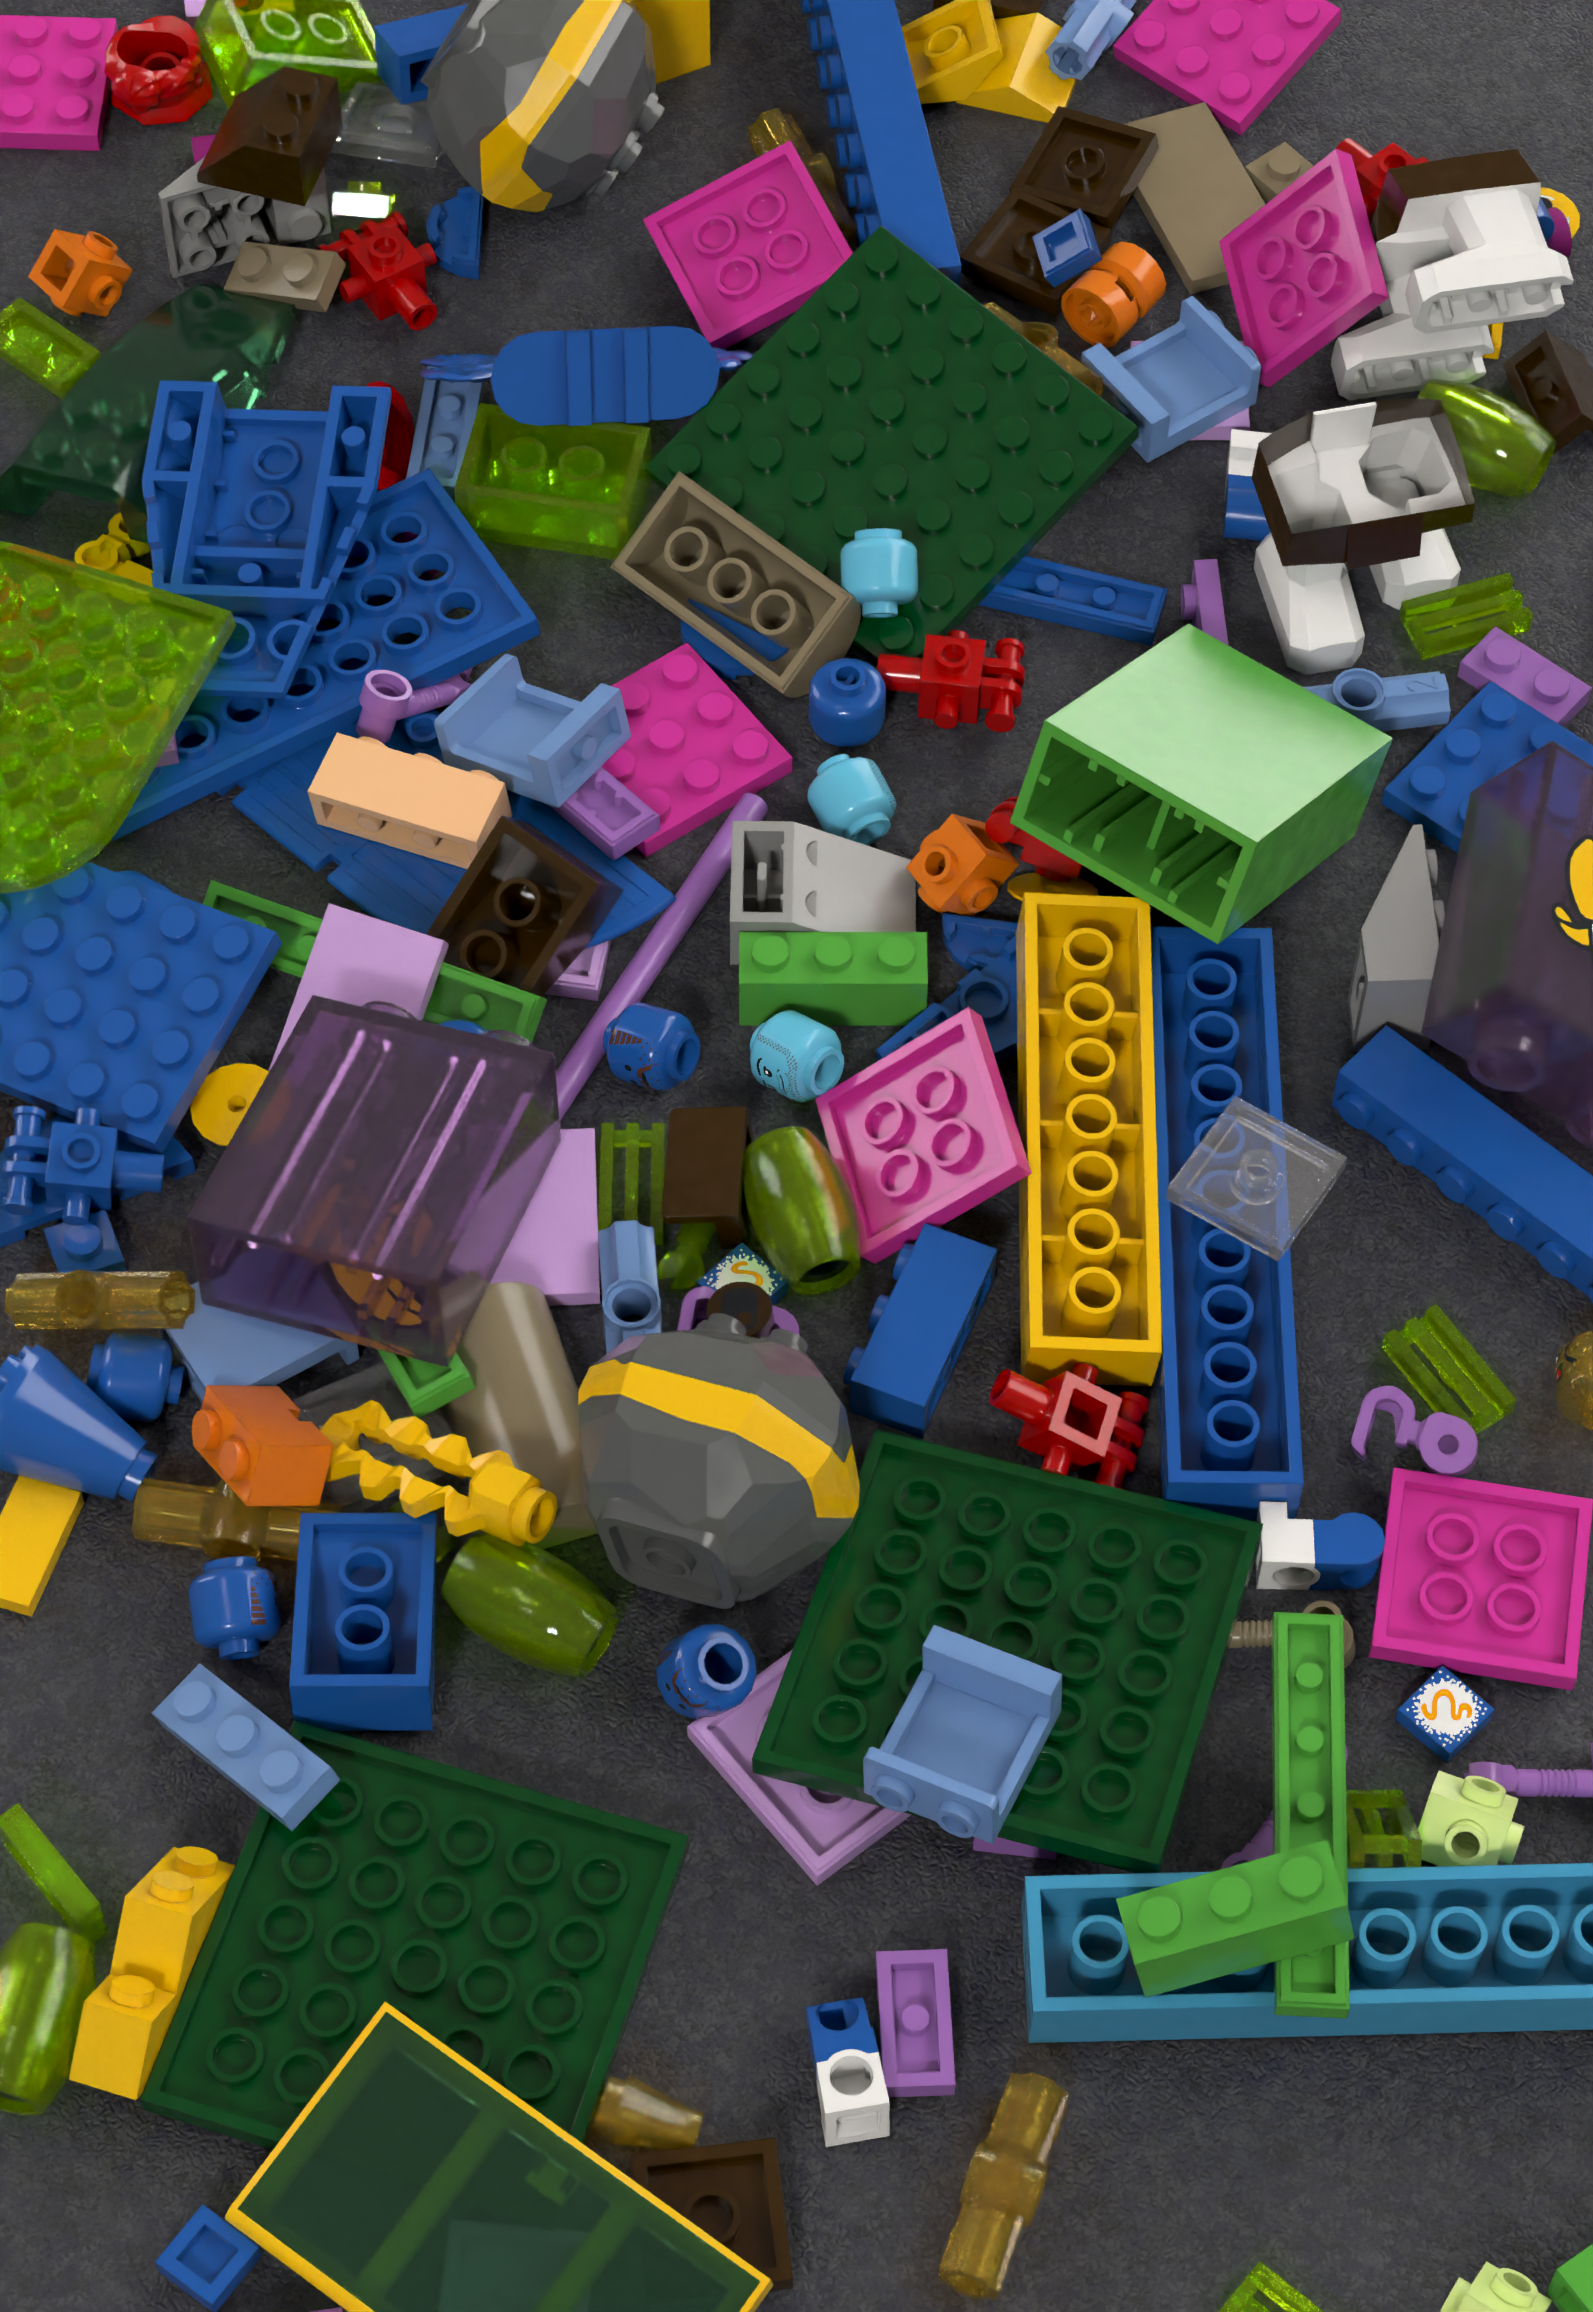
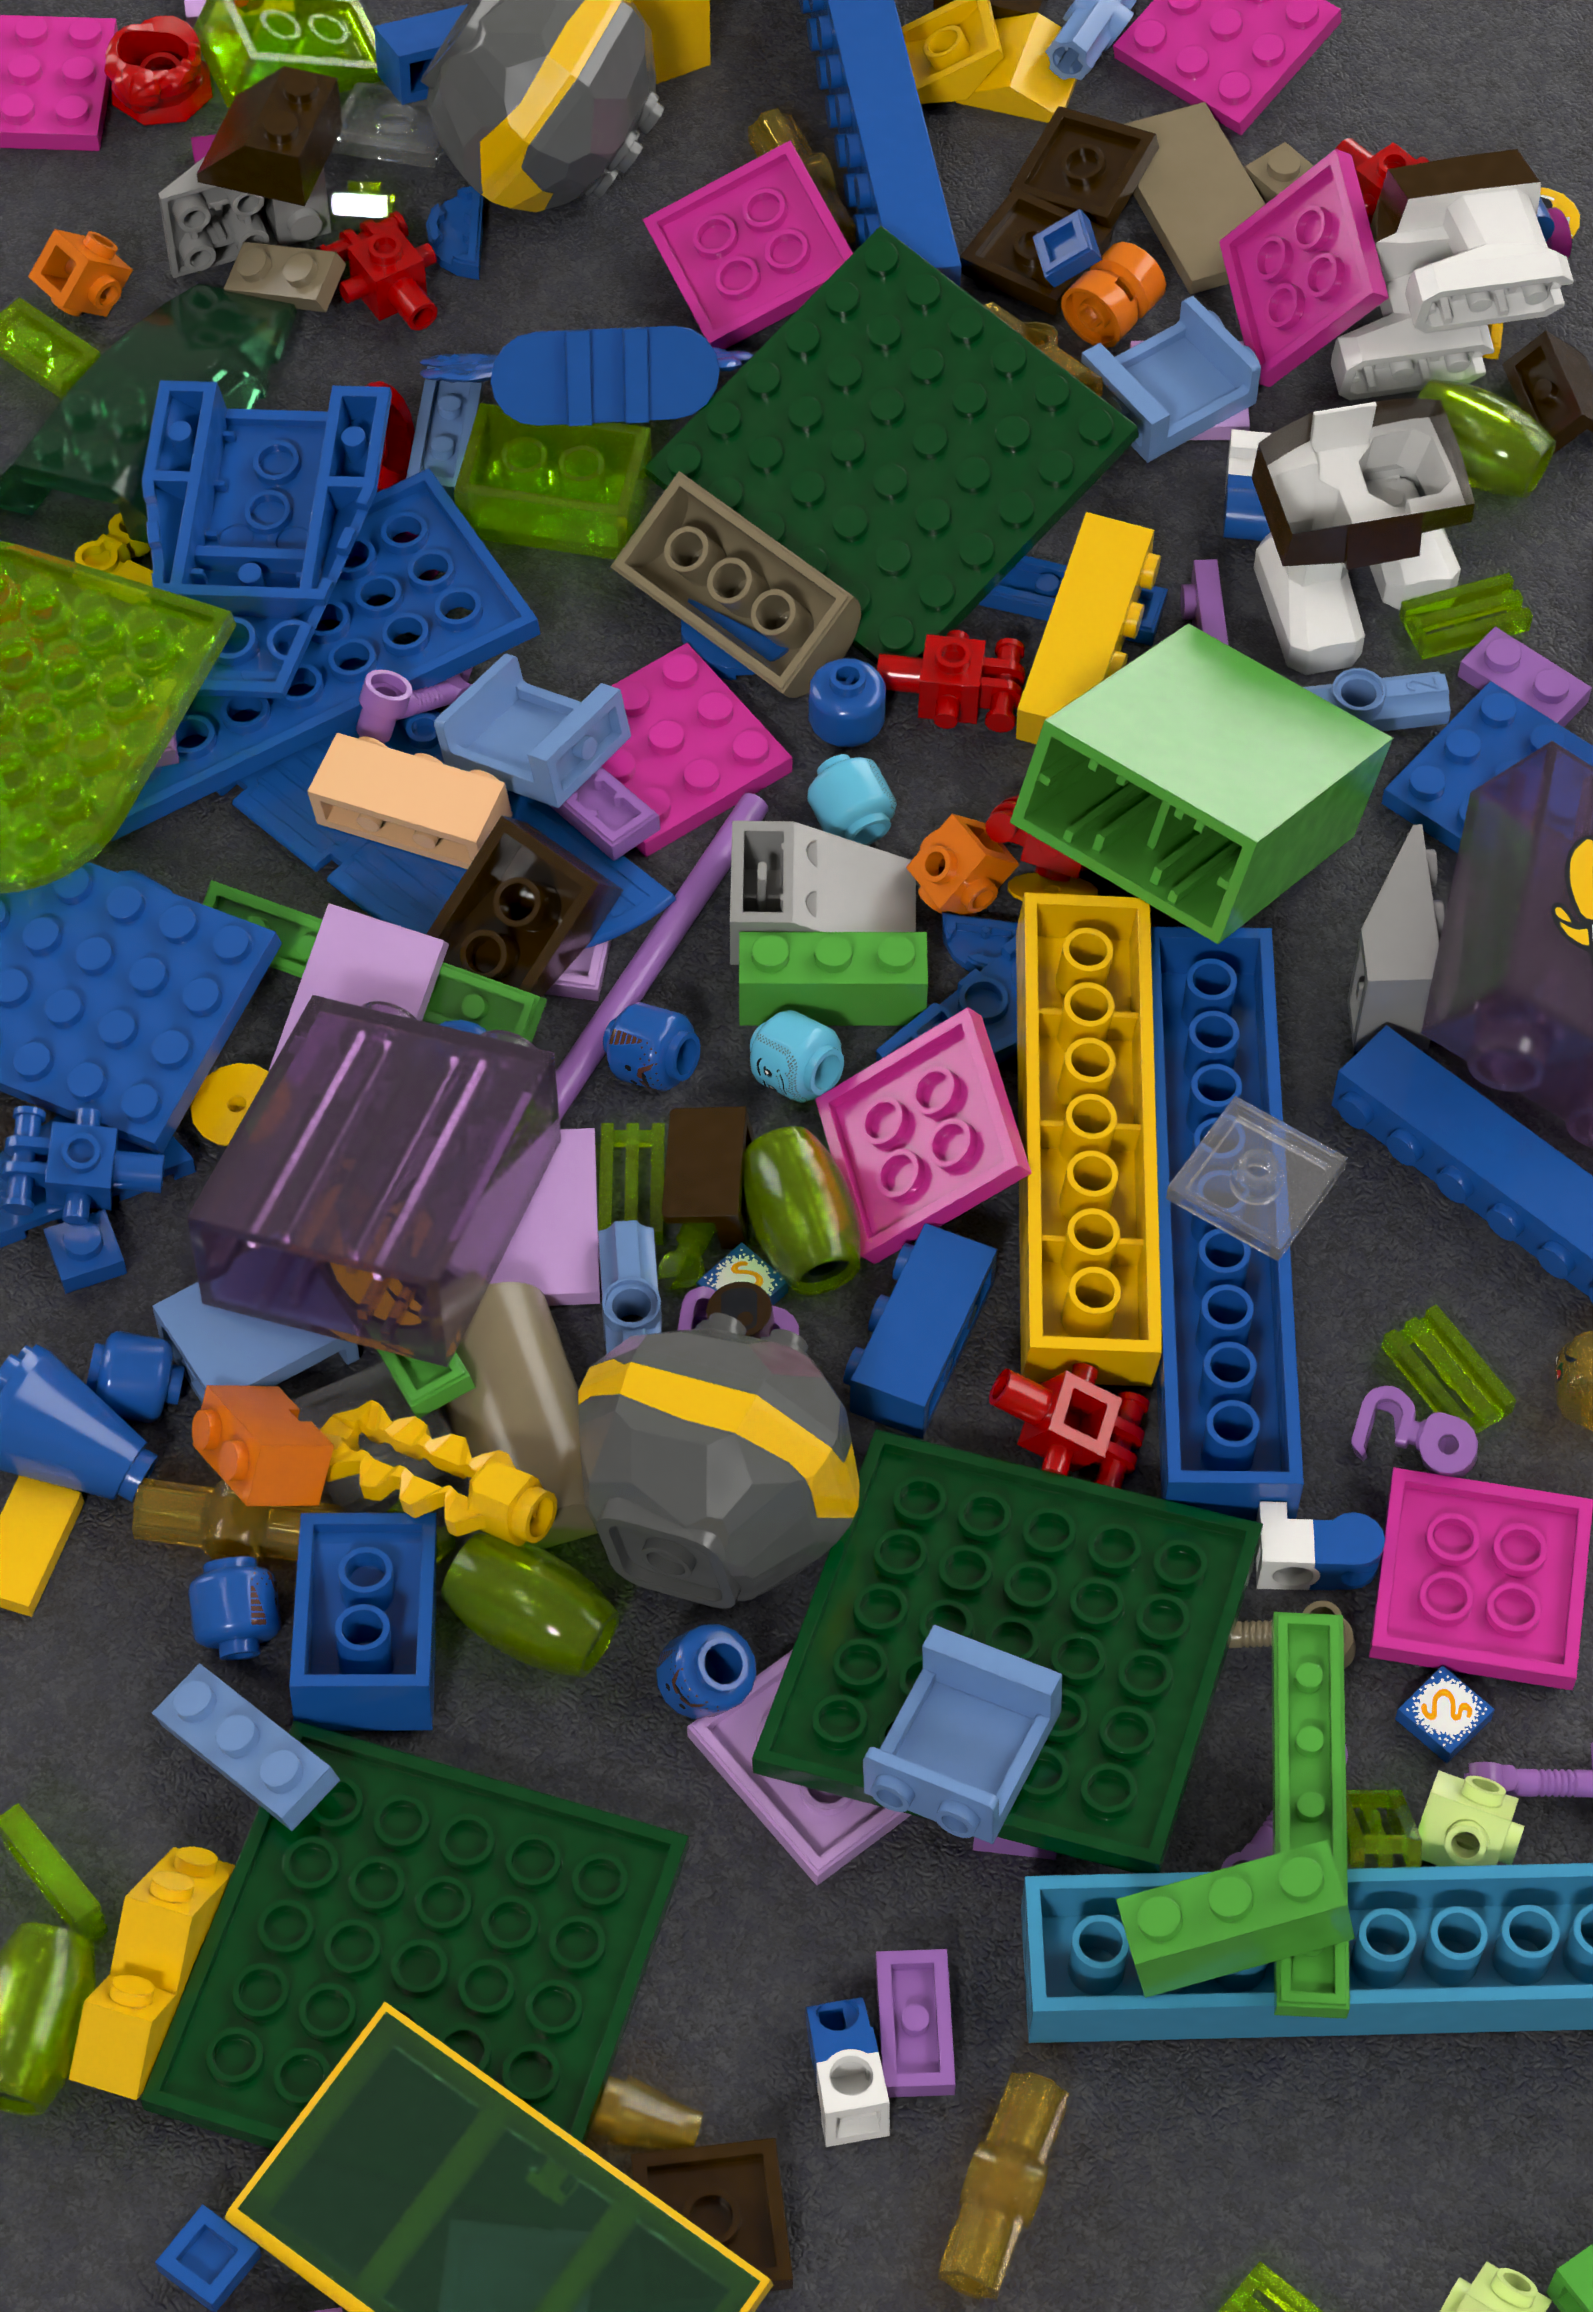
clear yellow piece [5,1269,195,1331] -> none
medium azure head [840,528,918,618] -> none
none -> yellow brick [1016,512,1161,744]

